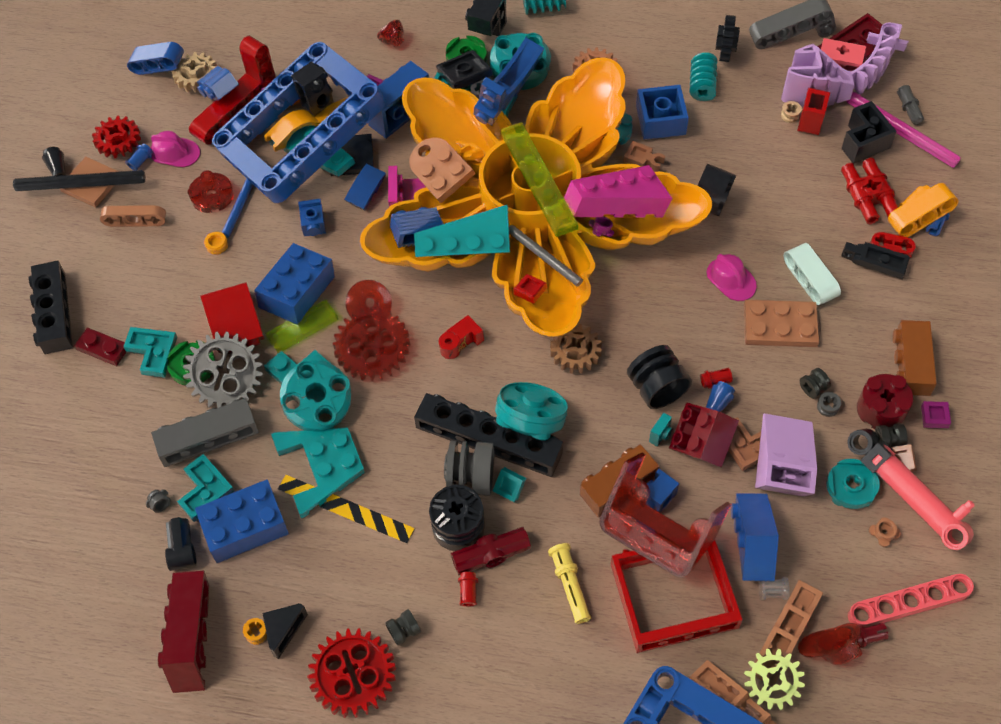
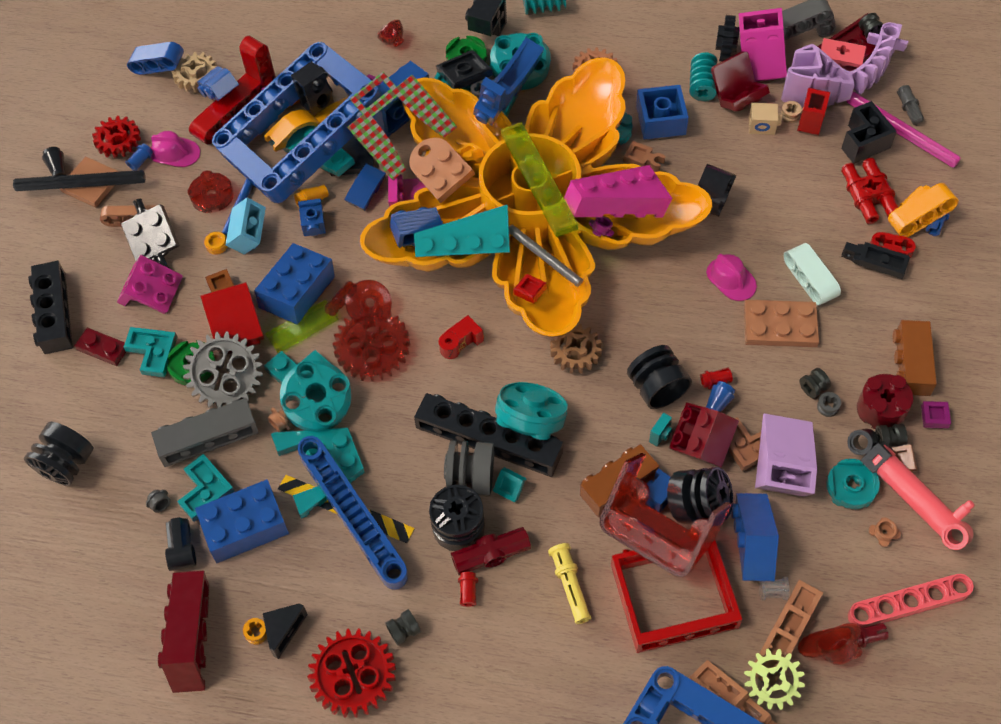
none -> black wheel [24,421,94,486]
none -> dark pink bracket [117,255,182,314]
none -> plate [121,198,180,268]
none -> dark orange plate [205,269,234,292]
none -> medium azure brick [226,197,266,255]
none -> nougat plate [268,407,291,432]
none -> light orange cone [294,184,329,208]
none -> blue gear [298,436,408,590]
none -> clear red axle [324,281,358,316]
none -> piece [347,72,457,180]
none -> black wheel [667,467,733,525]
none -> dark red bracket [711,51,770,112]
none -> dark pink slope [738,8,787,82]
none -> tan brick [749,103,782,135]
none -> pearl dark grey wheel [858,13,883,38]

